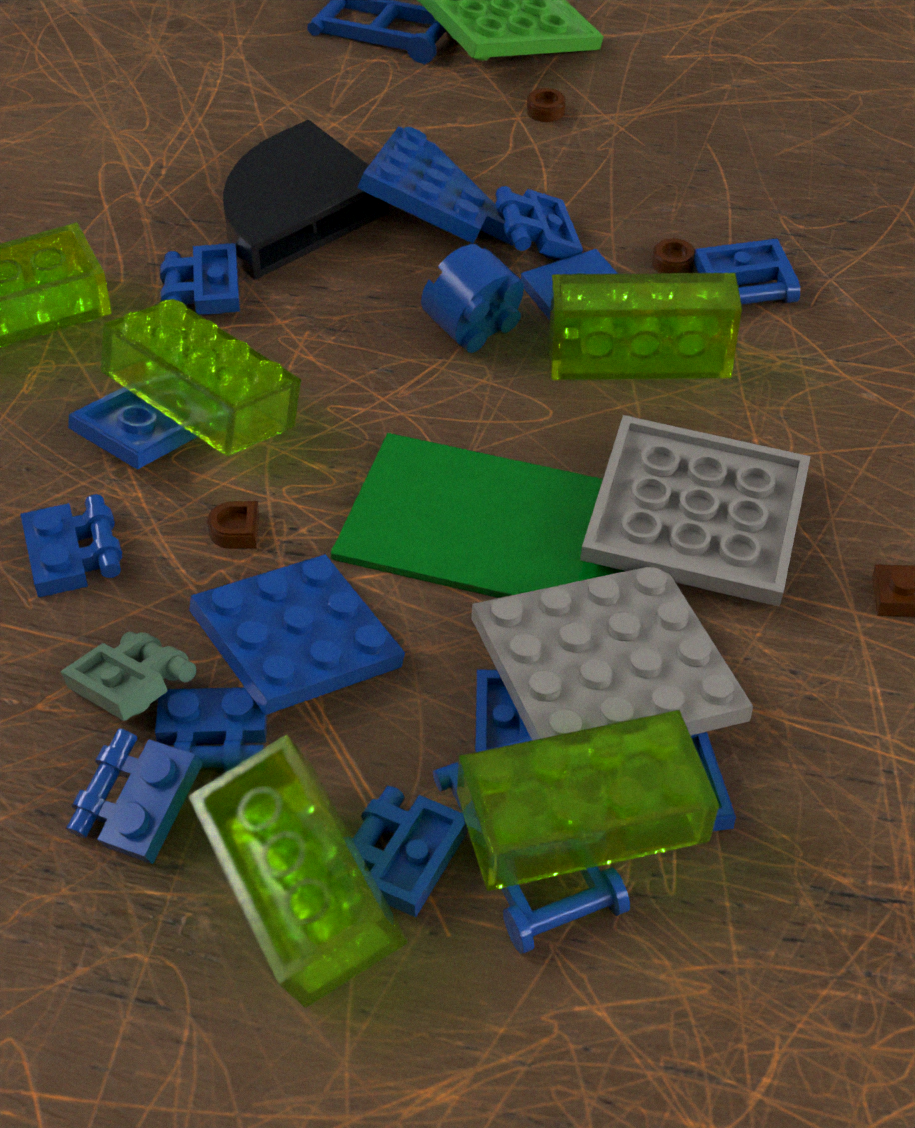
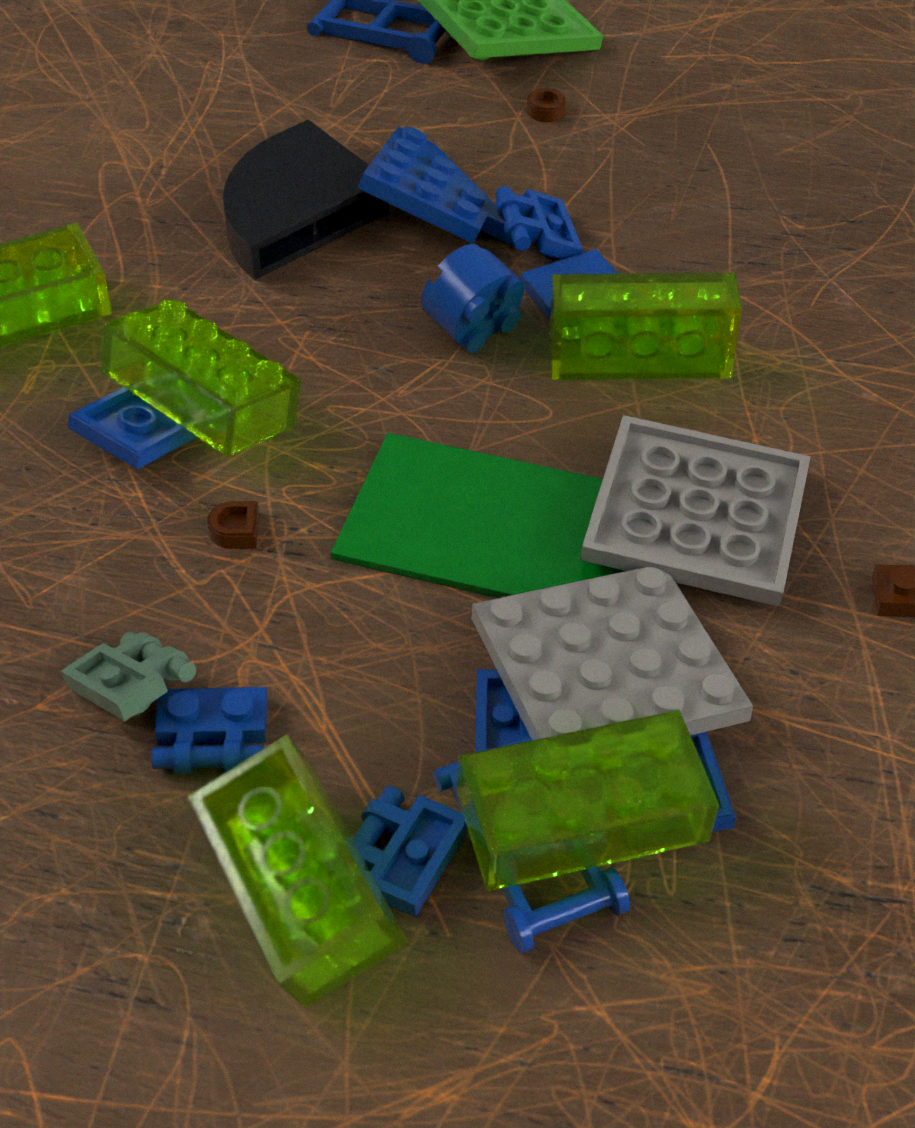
blue plate [20,494,122,598] -> none
blue plate [66,728,203,864] -> none
blue plate [160,243,240,320] -> none
blue plate [189,554,405,715] -> none
reddish brown tile [652,238,695,277] -> none
blue plate [694,239,800,313] -> none

